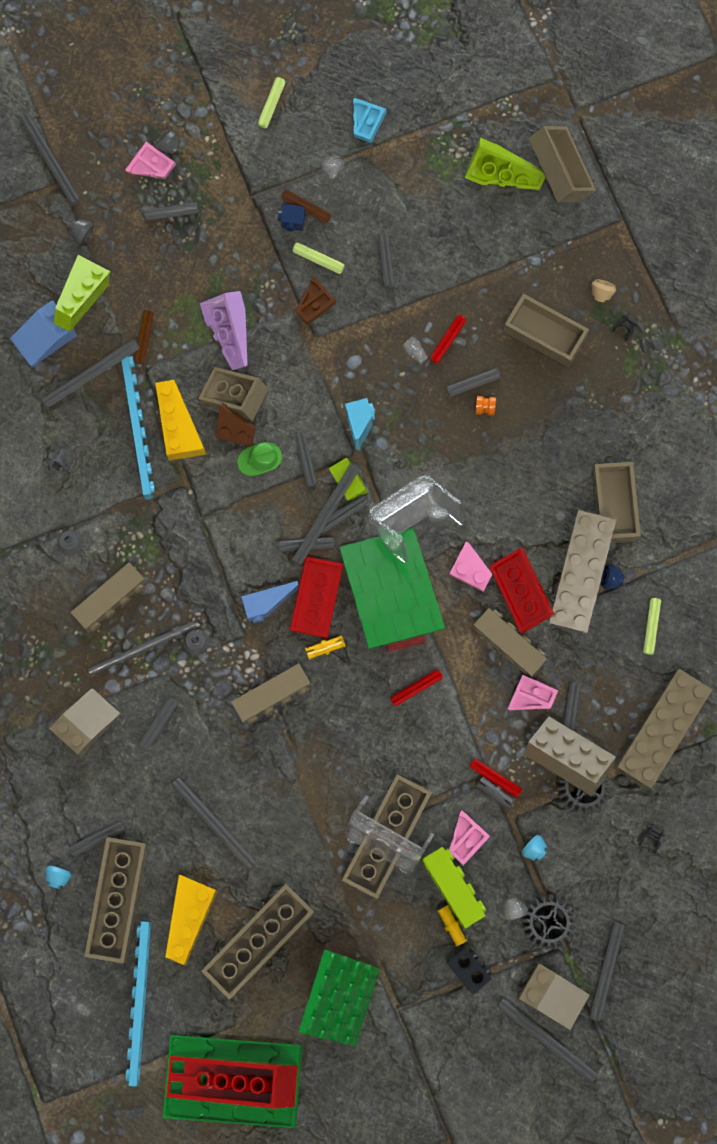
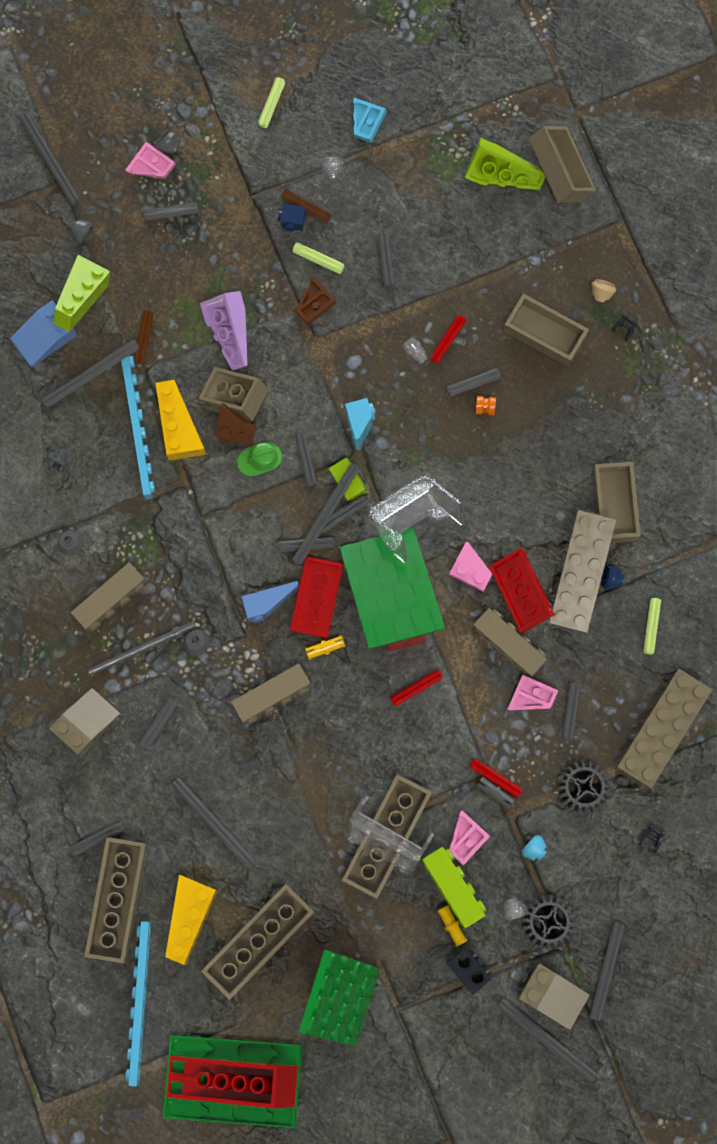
medium azure cone [45,866,72,889] -> none
dark tan piece [525,717,616,796] -> none

